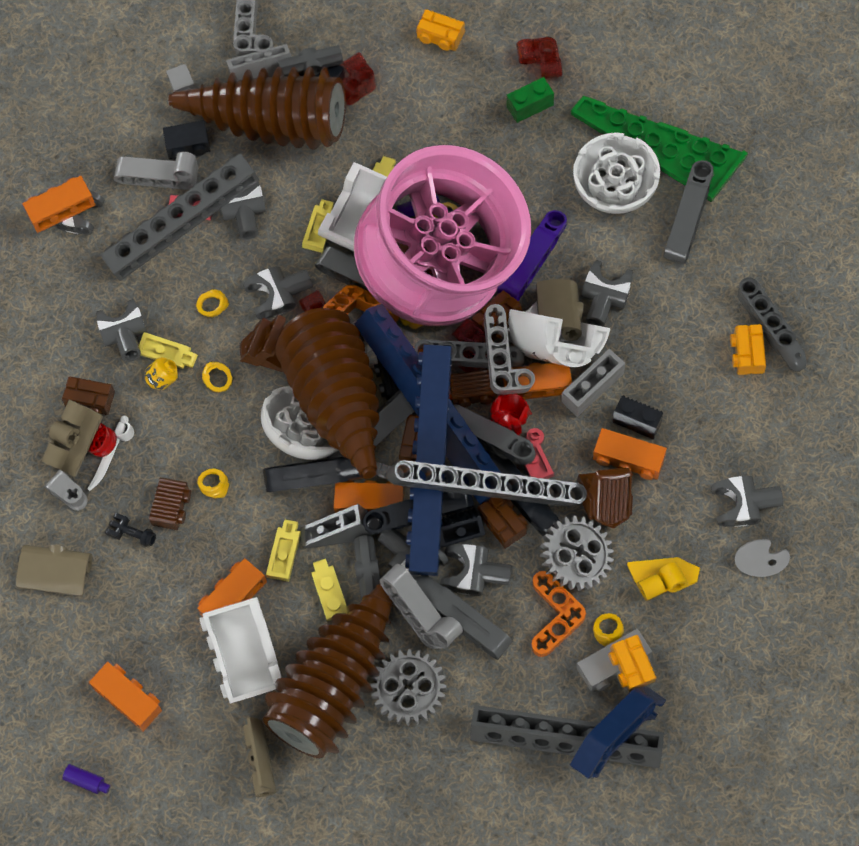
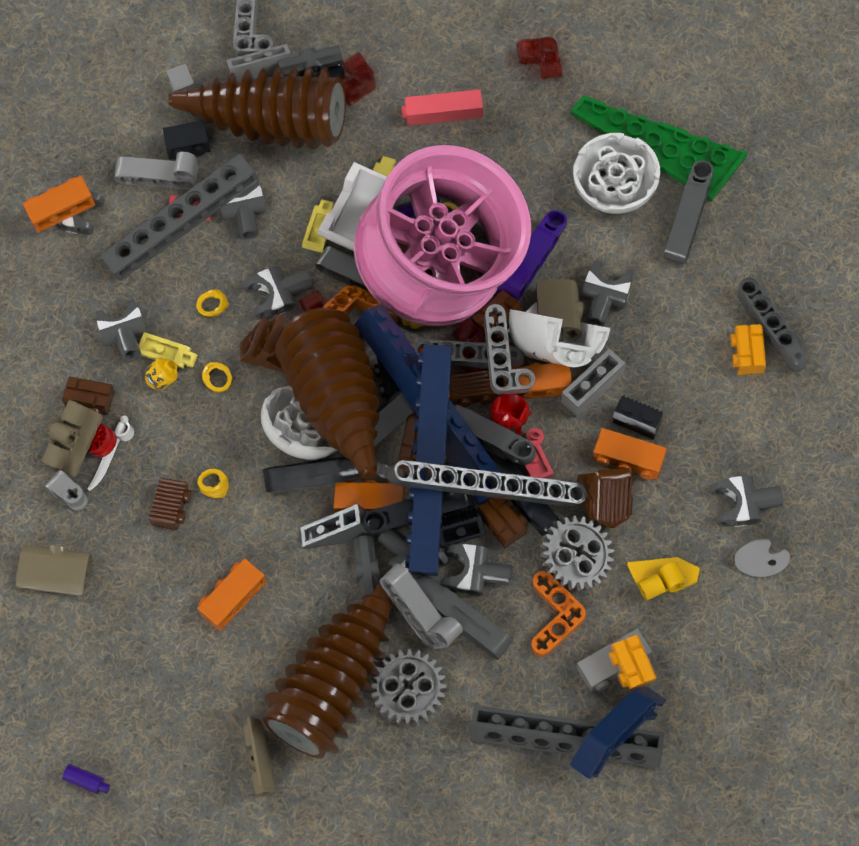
orange brick [88,661,162,732] -> none
black hinge [105,513,156,547] -> none
white cylinder [199,597,282,704] -> none
light yellow hinge [266,519,301,582] -> none
light yellow hinge [311,559,348,621] -> none
light orange brick [416,9,465,51] -> none
green brick [507,77,554,123] -> none
yellow piece [593,613,624,647] -> none
none -> coral brick [401,89,483,126]

